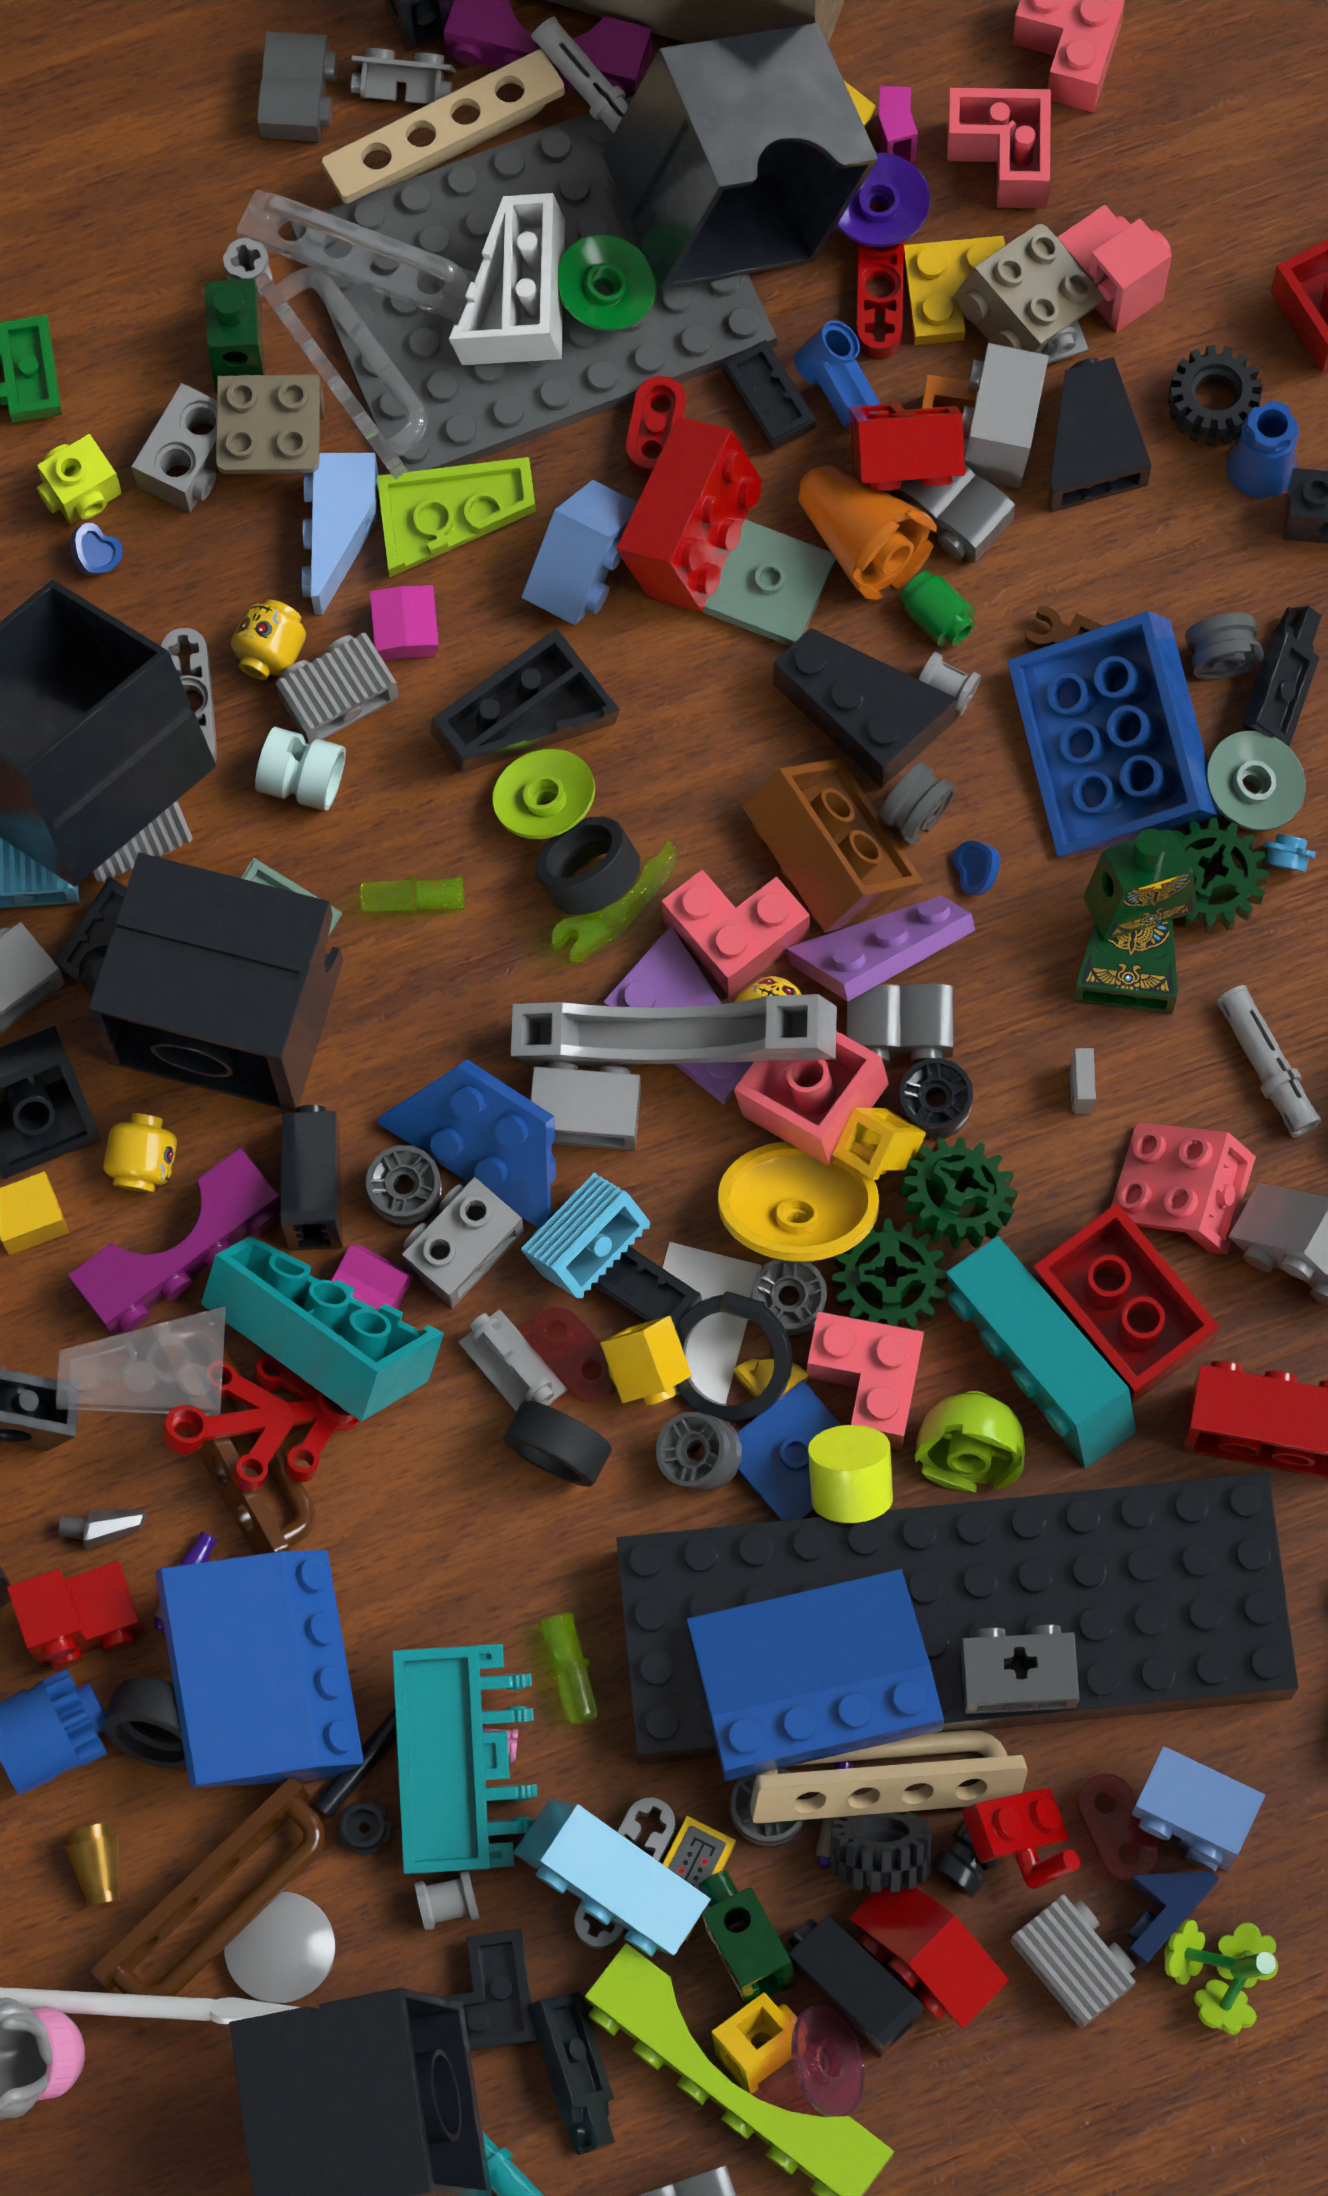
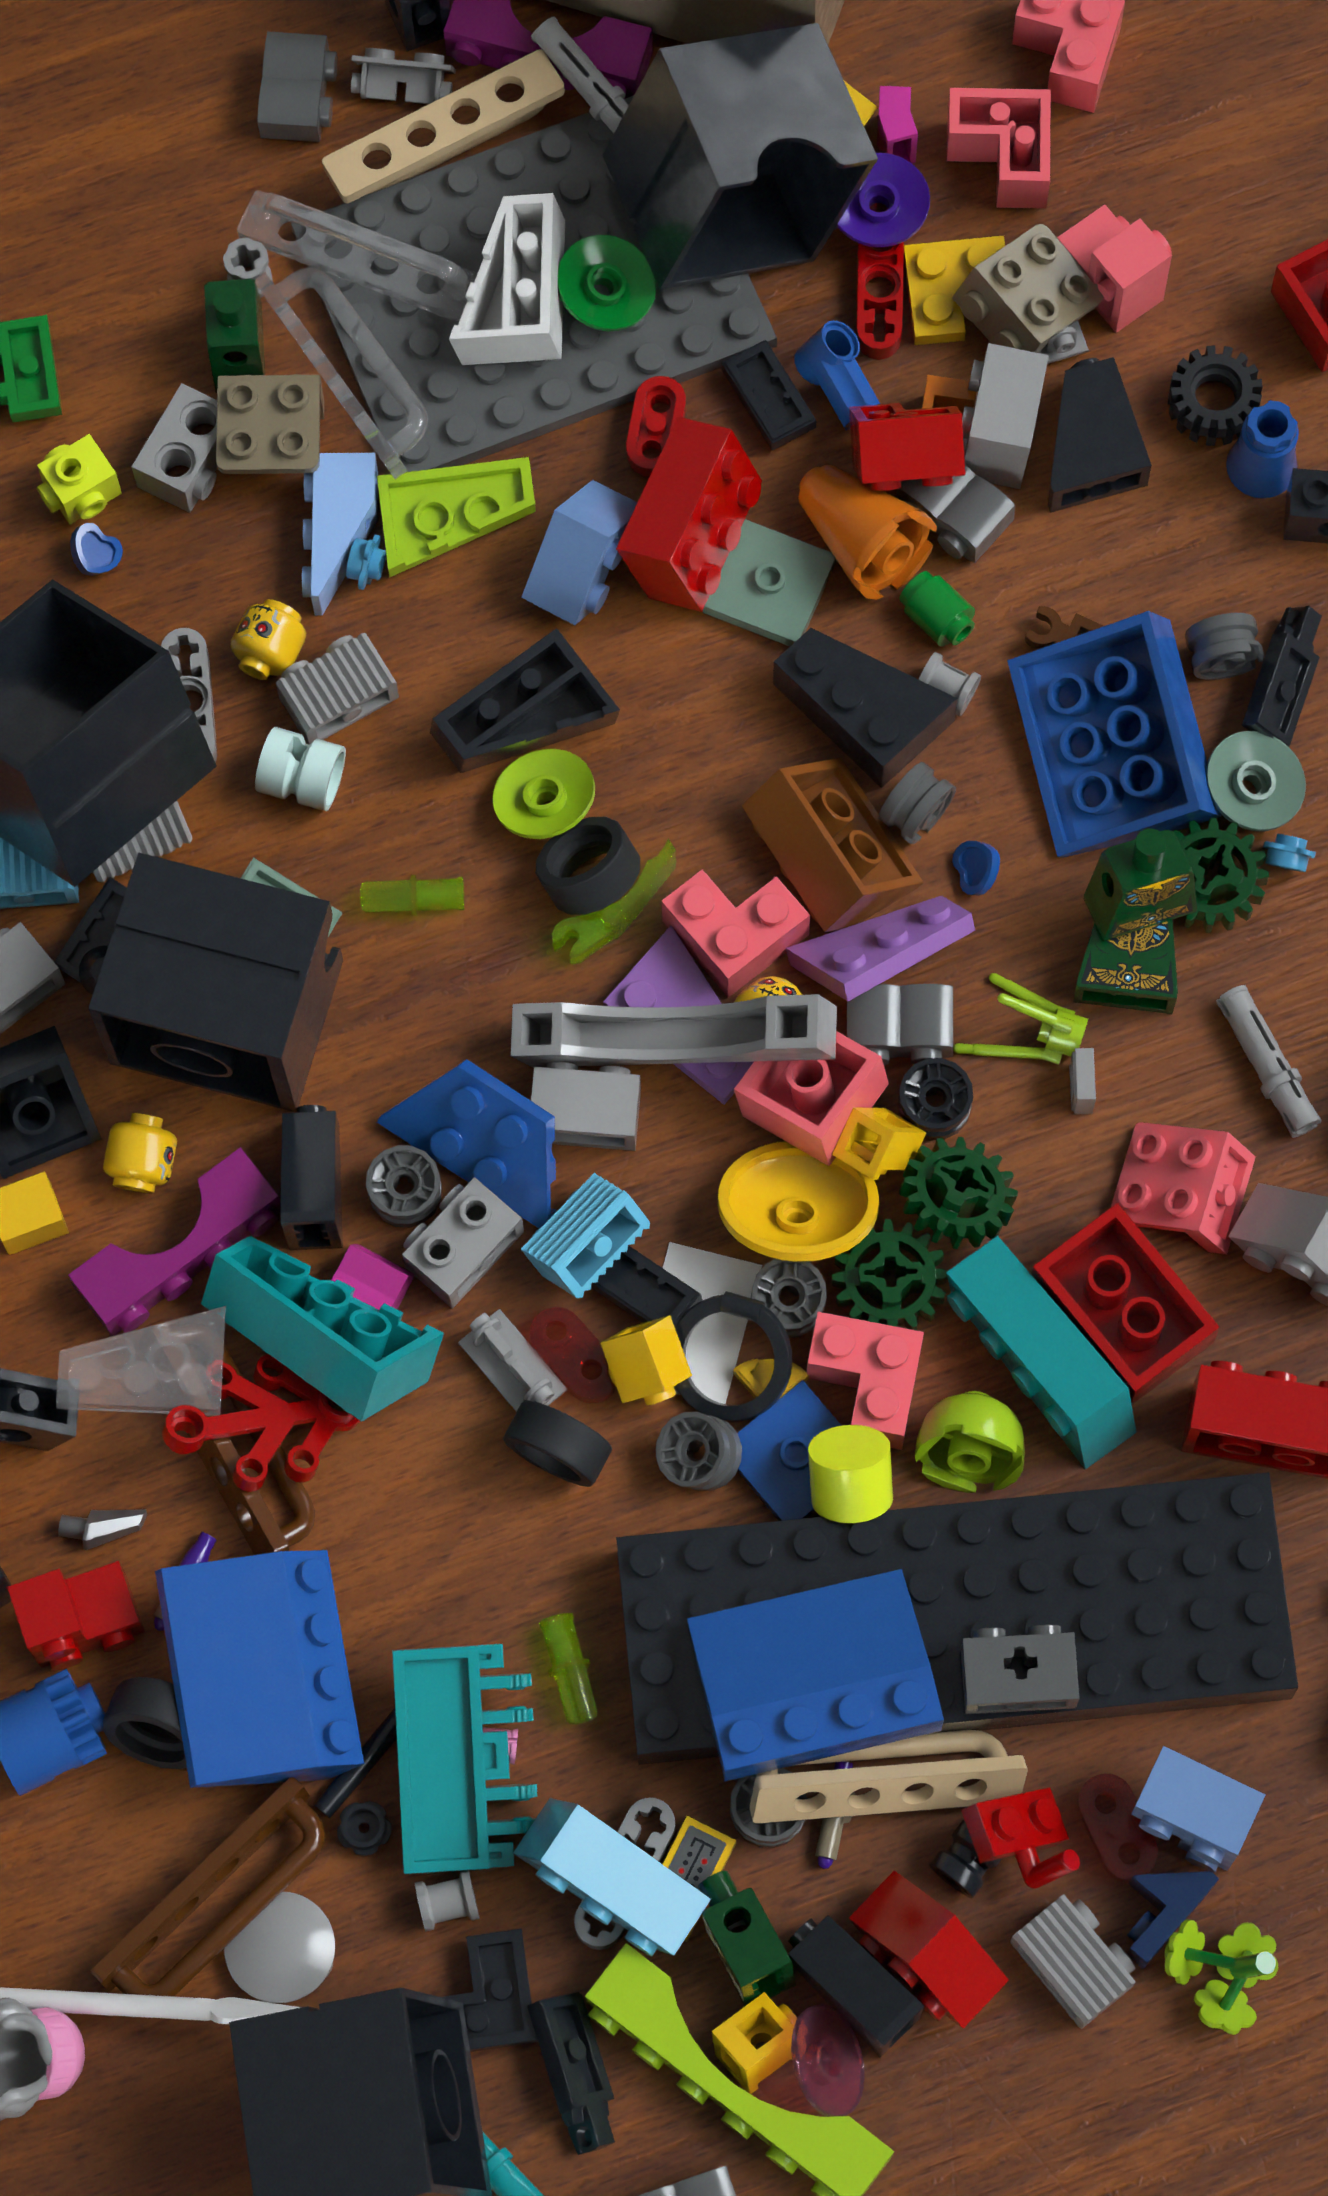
pearl gold cone [64,1822,120,1906] -> none
dark pink piece [370,585,439,662] -> none
black tyre [830,1812,932,1893] -> none
none -> dark azure plate [346,535,386,590]
none -> lime plant [953,973,1088,1065]

